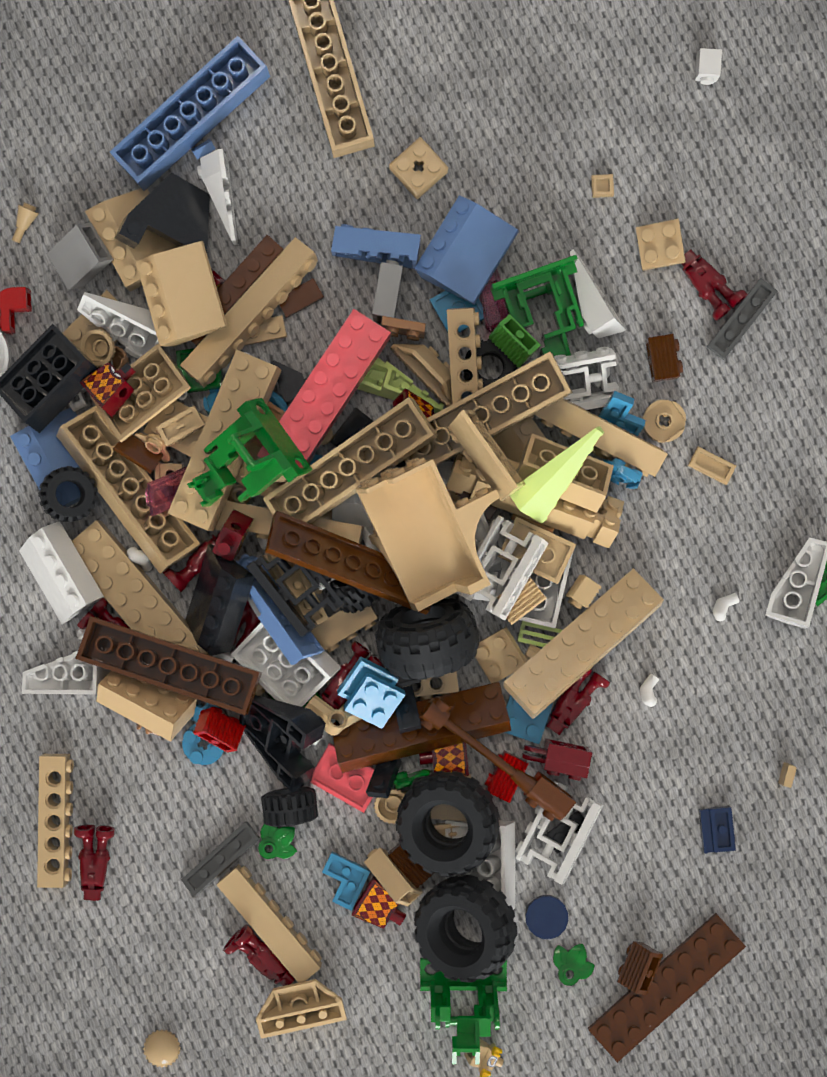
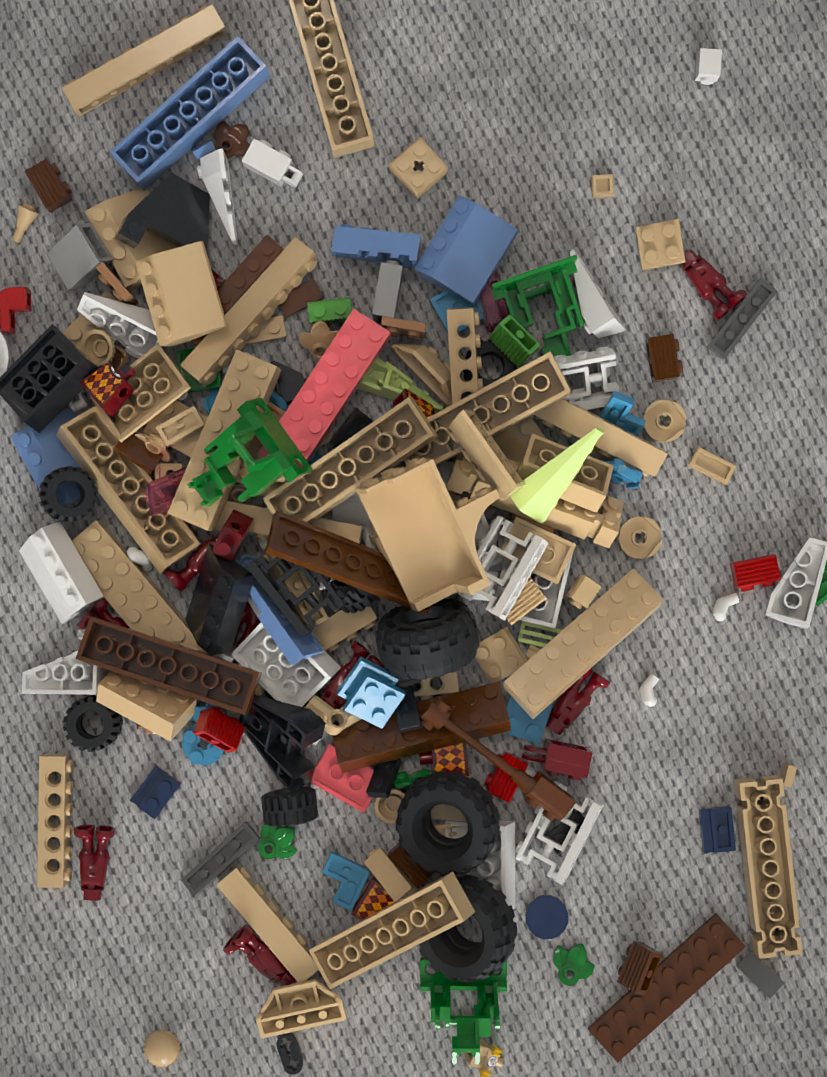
none -> reddish brown brick [24,159,72,213]
none -> tan brick [62,4,227,116]
none -> black tyre [63,695,123,752]
none -> medium nougat plate [96,262,139,306]
none -> dark blue plate [130,765,181,819]
none -> reddish brown plate [214,121,251,159]
none -> white brick [242,139,303,188]
none -> black beam [276,1032,303,1075]
none -> tan plate [299,321,339,360]
none -> bright green brick [307,297,352,326]
none -> tan brick [309,871,475,990]
none -> tan plate [617,516,662,559]
none -> red brick [729,554,781,592]
none -> tan brick [733,775,803,959]
none -> dark grey slope [737,950,784,998]

